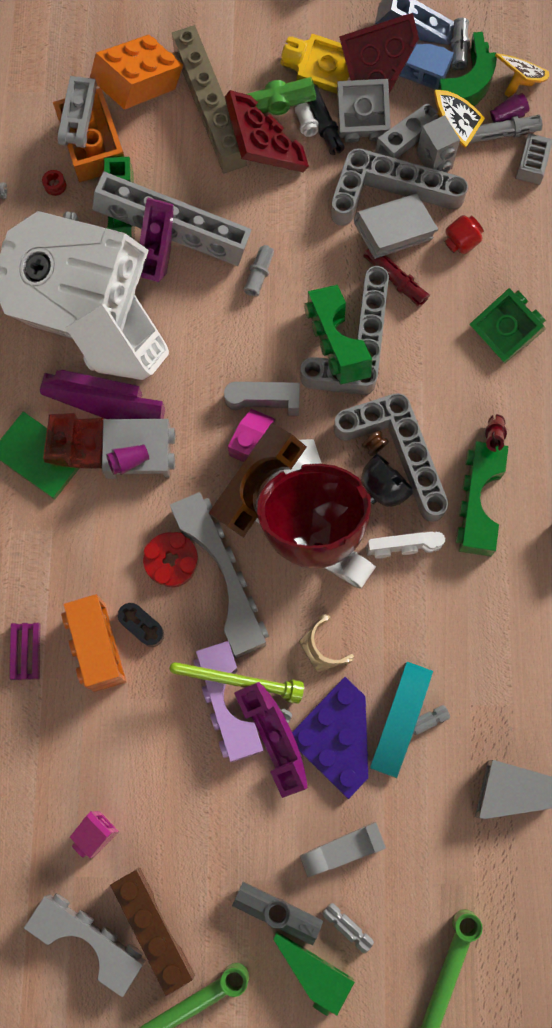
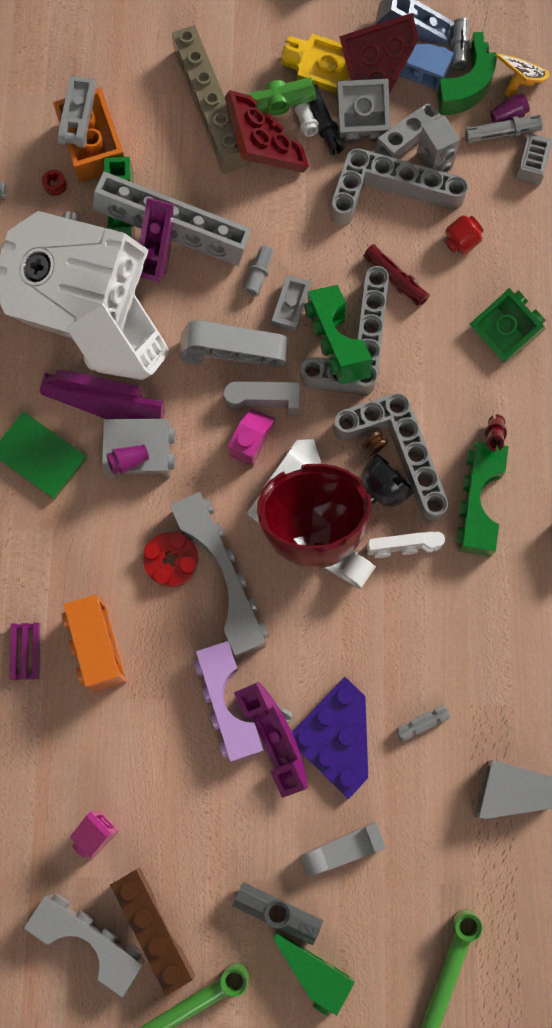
clear red slope [43,413,104,469] -> none
orange brick [90,34,183,110] -> none
black beam [118,603,164,647] -> none
lime piece [169,662,304,704] -> none
reddish brown arch [209,423,307,538] -> none
tan helmet [299,614,354,672] -> none
light grey axle [322,903,374,953] -> none
light grey piece [354,193,438,259] -> none
teal slope [370,662,433,779] -> none
shield [434,90,485,148] -> none
none -> light grey beam [180,320,287,367]
none -> light grey plate [272,275,312,332]

